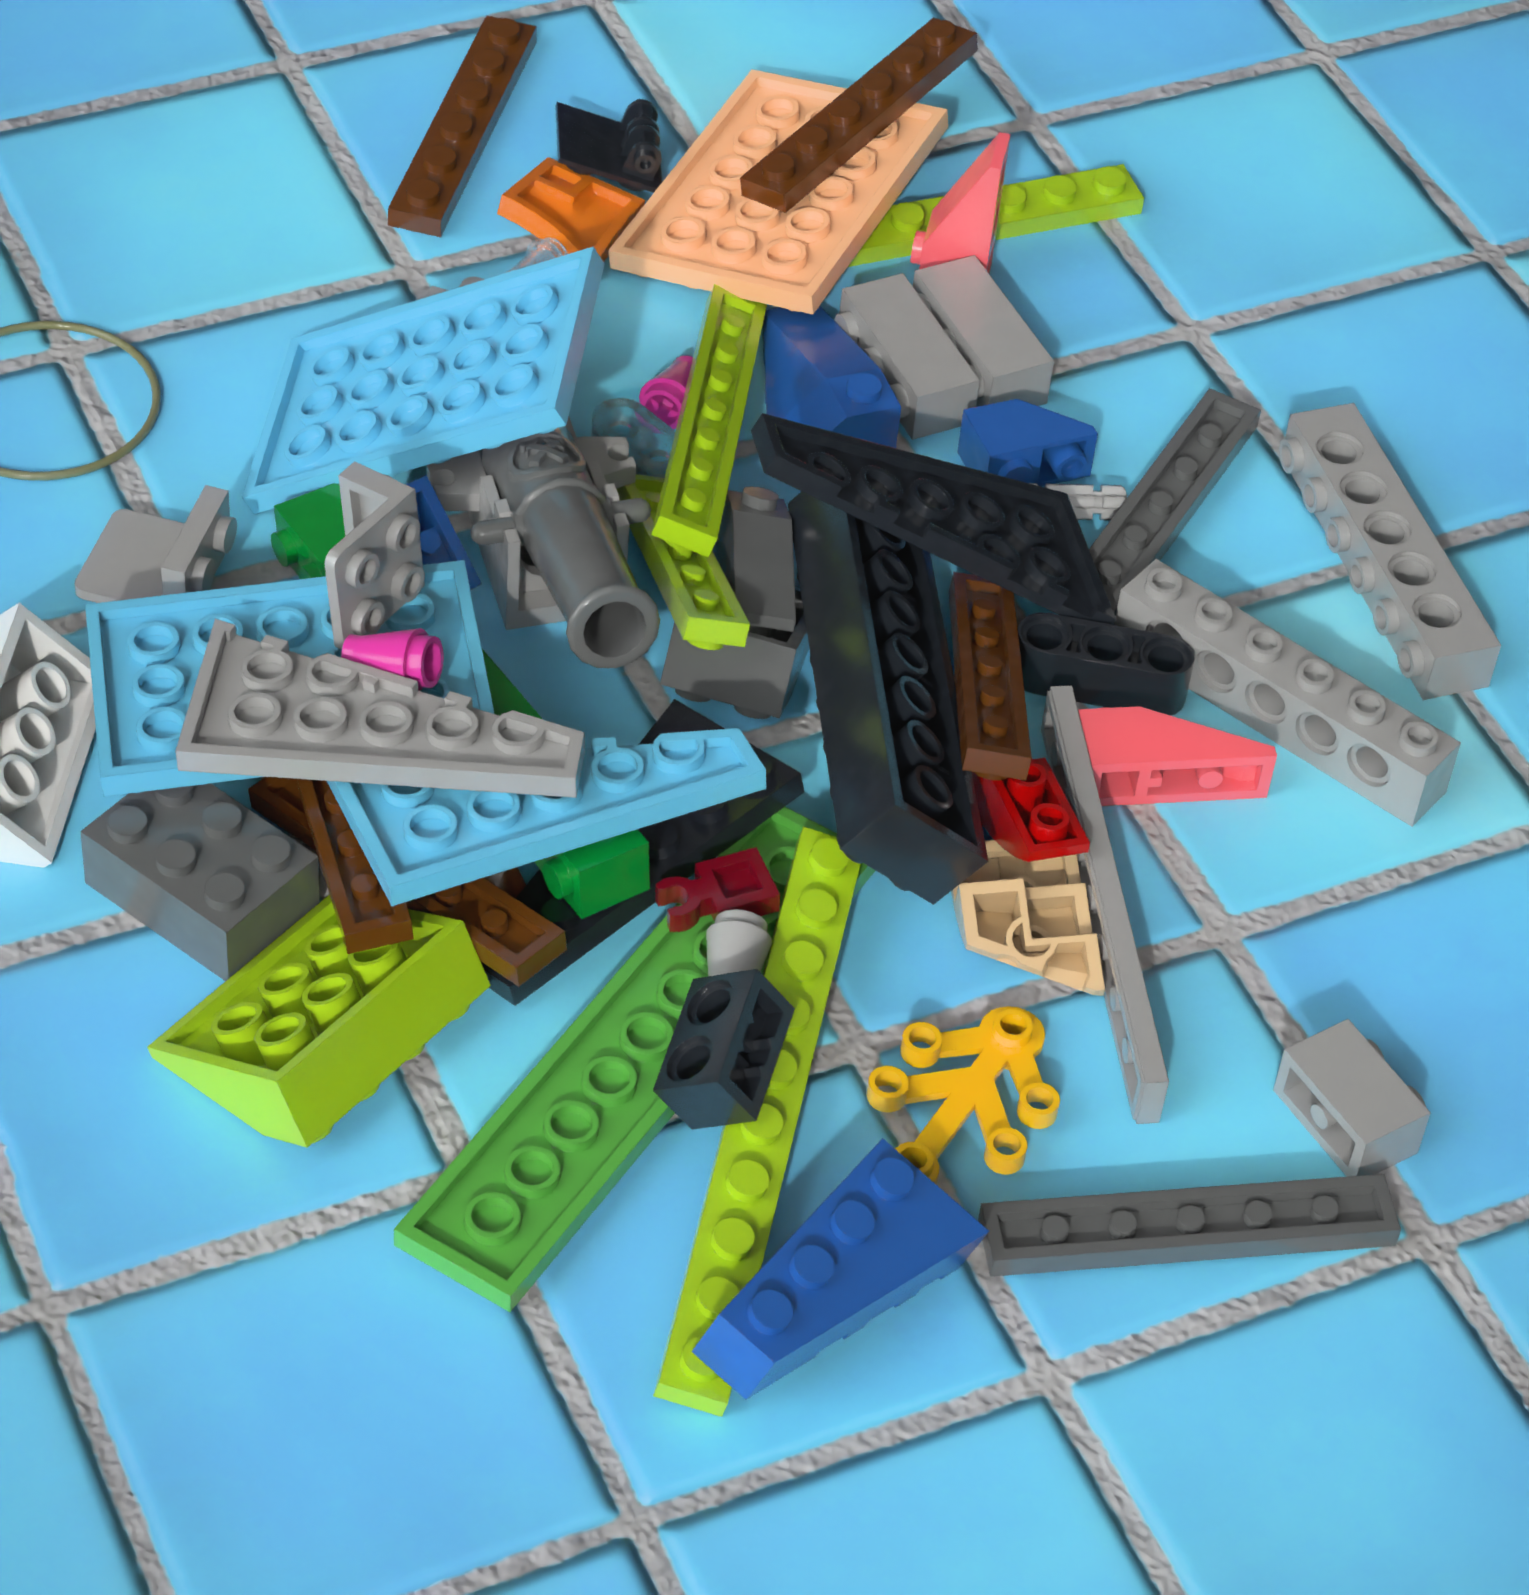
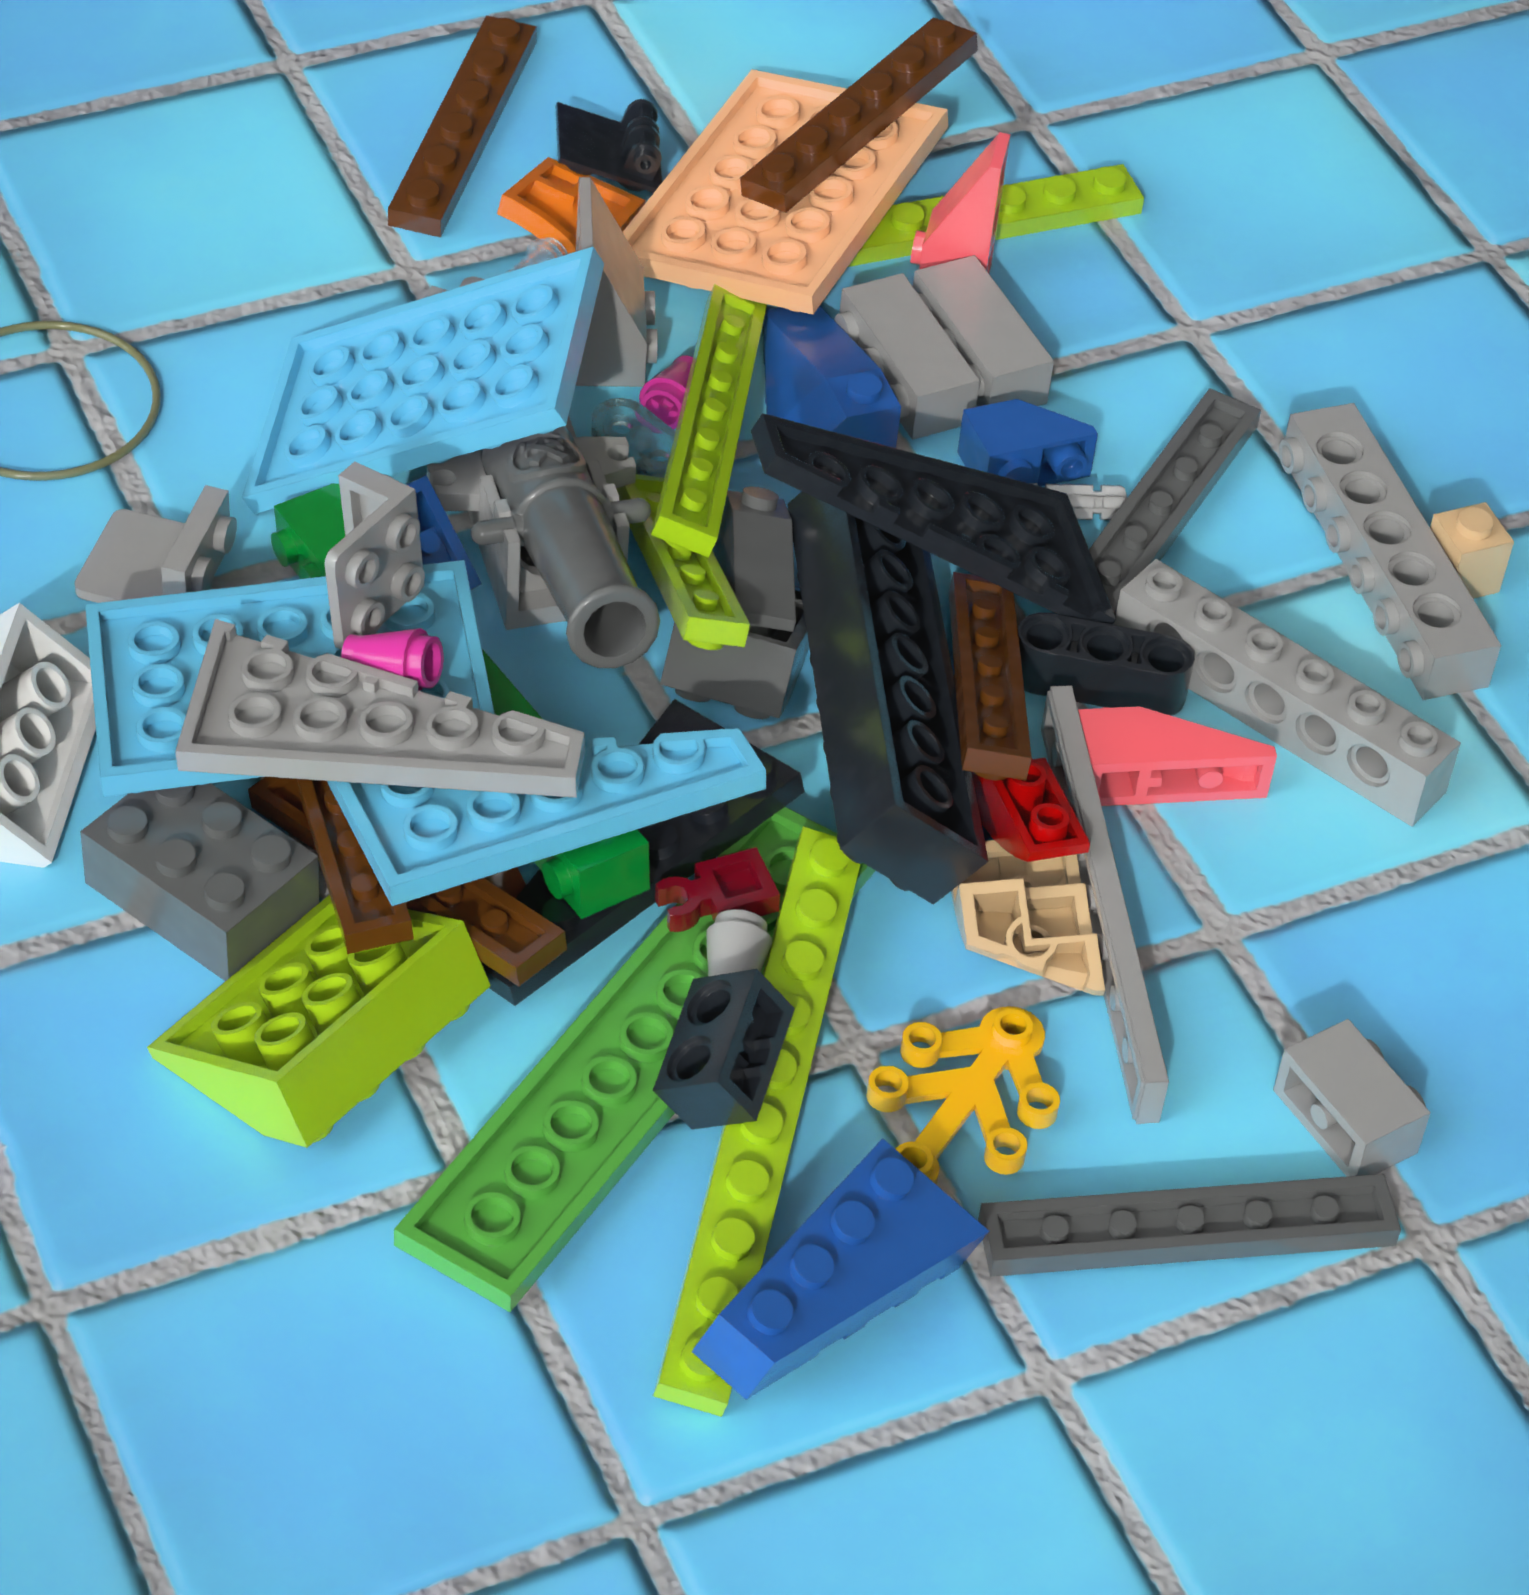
none -> light grey slope [576,177,658,387]
none -> tan brick [1430,502,1514,599]

